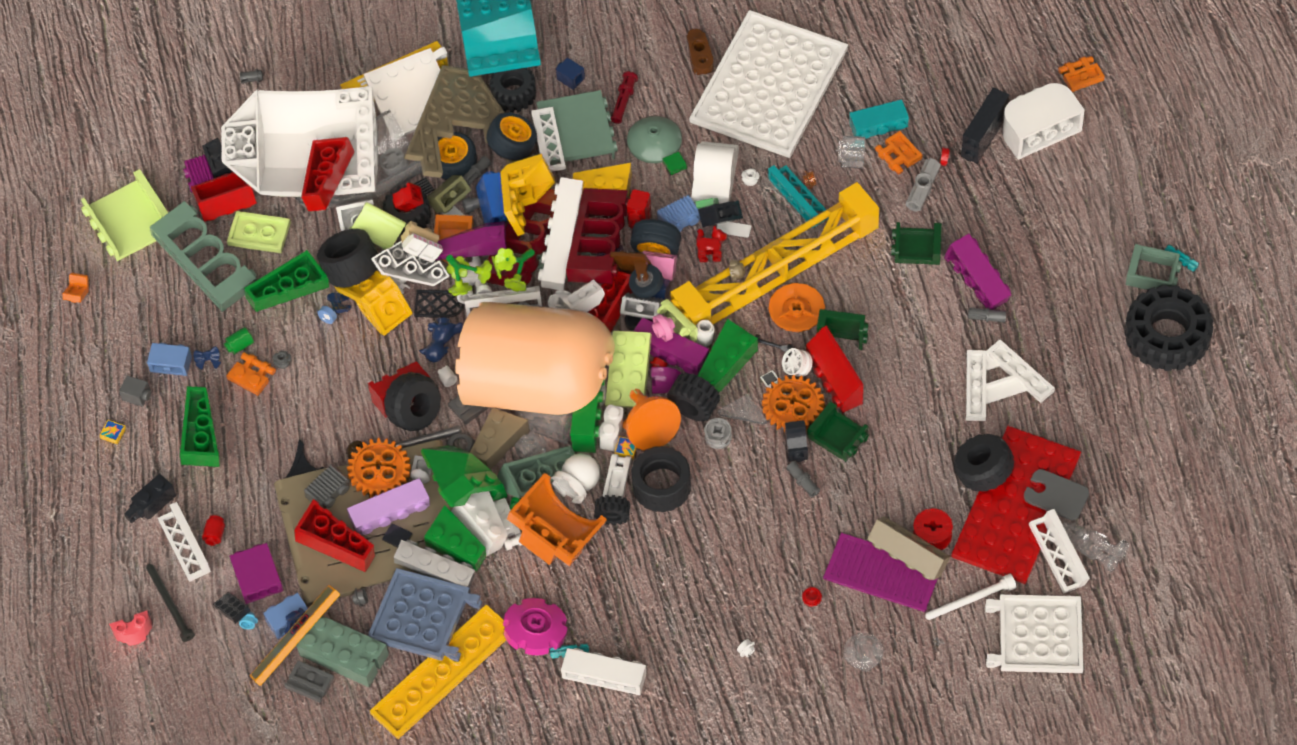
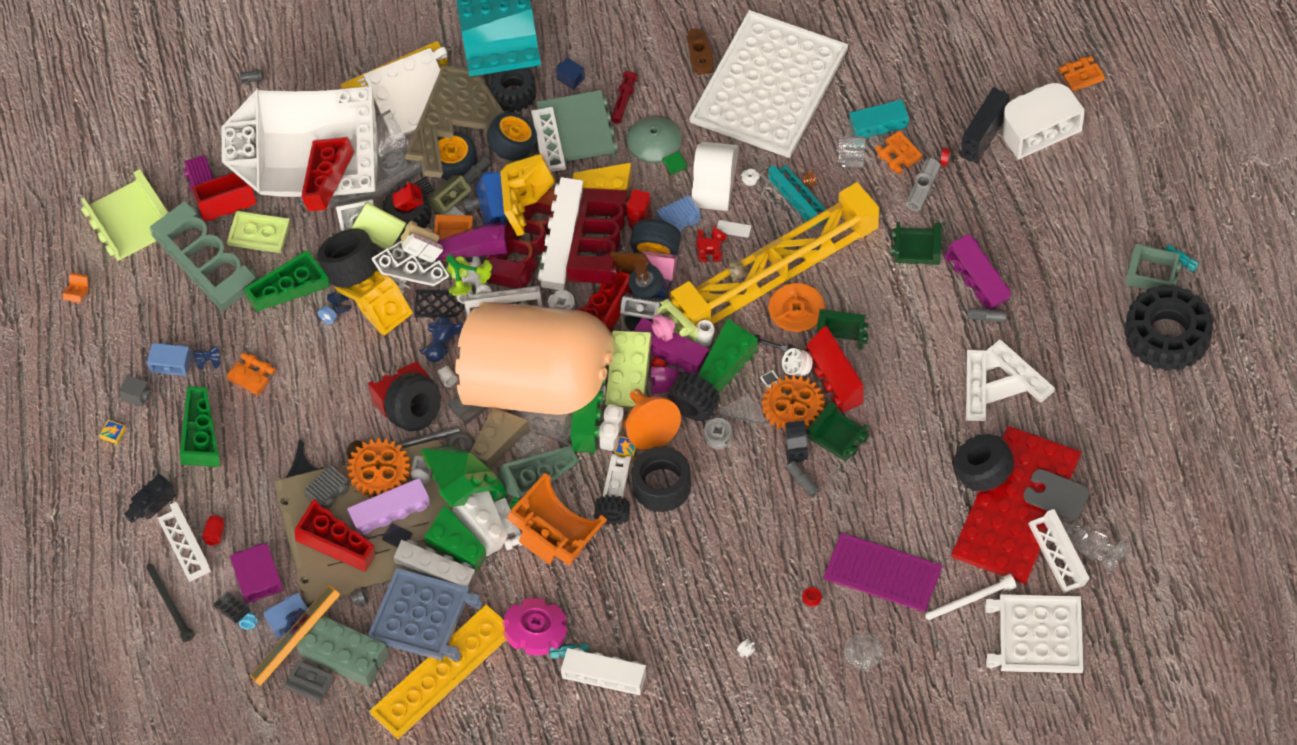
coral cylinder [109,610,152,646] -> none
black hinge [202,138,232,178] -> none
green brick [223,327,254,355] -> none
dark grey plate [273,351,291,369] -> none
lime plant [491,248,535,292] -> none
white tile [551,453,600,504] -> none
white slope [562,280,605,312] -> none
tile [695,198,719,209] -> none
black arch [698,200,743,228] -> none
brick [867,516,951,580] -> none
red piece [913,508,953,550] -> none

